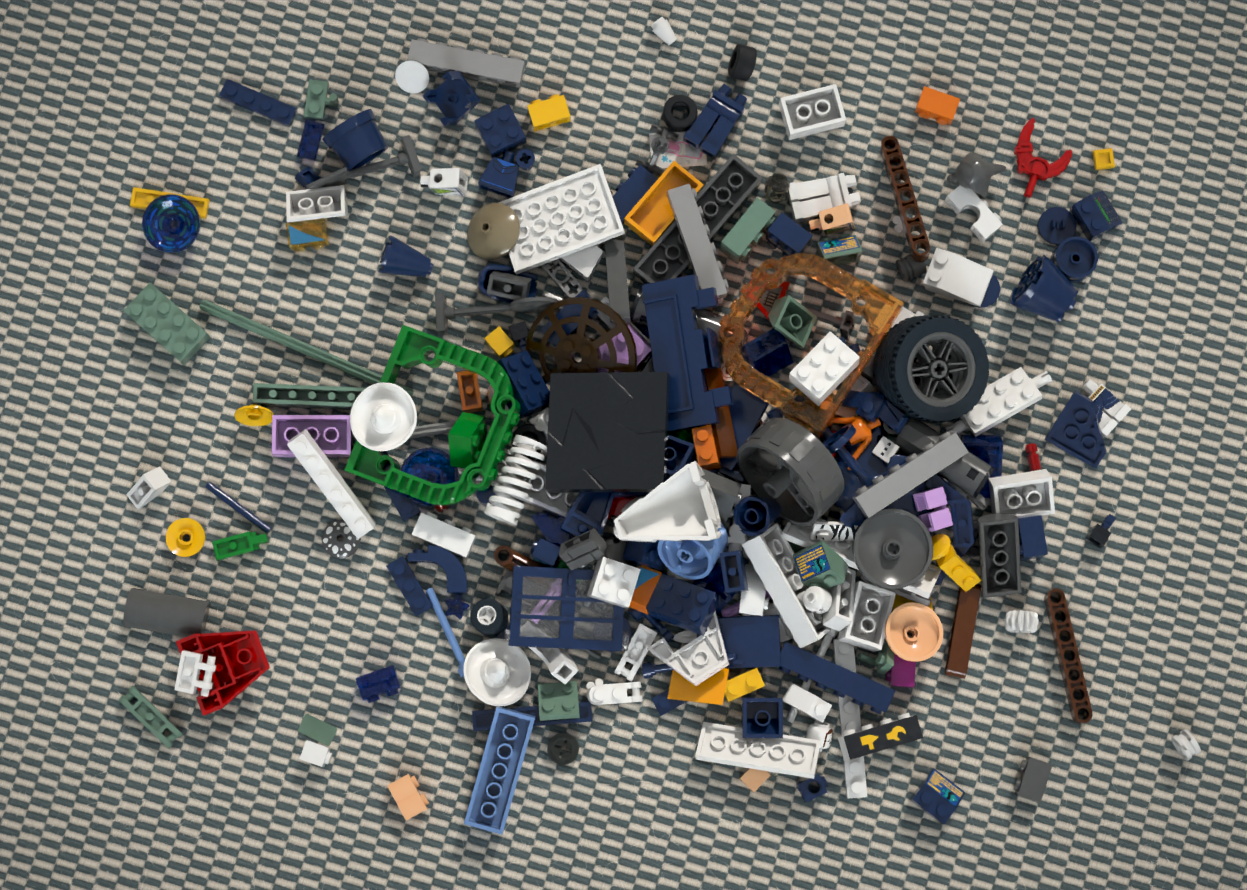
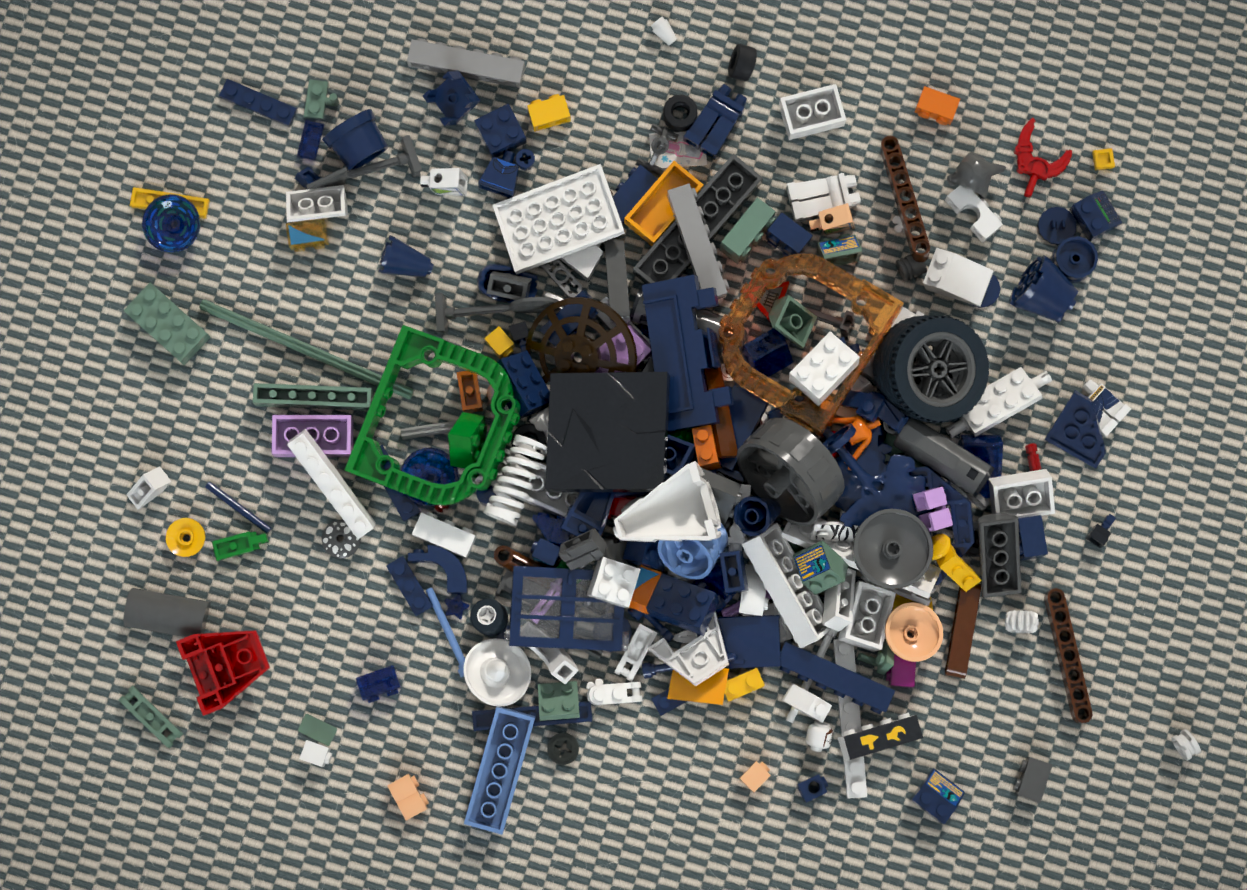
white plate [174,650,216,697] -> none
yellow dish [234,404,274,426] -> none
white hat [350,383,417,451] -> none
white sticker [395,60,429,93] -> none
dark tan dish [467,203,520,260] -> none
white plate [695,722,821,779] -> none
dark blue slope [741,698,783,738] -> none
clear smoke head [764,173,790,204] -> none
white head [802,586,832,614] -> none
light grey brick [852,431,969,518] -> none
white tile [872,436,900,464] -> none

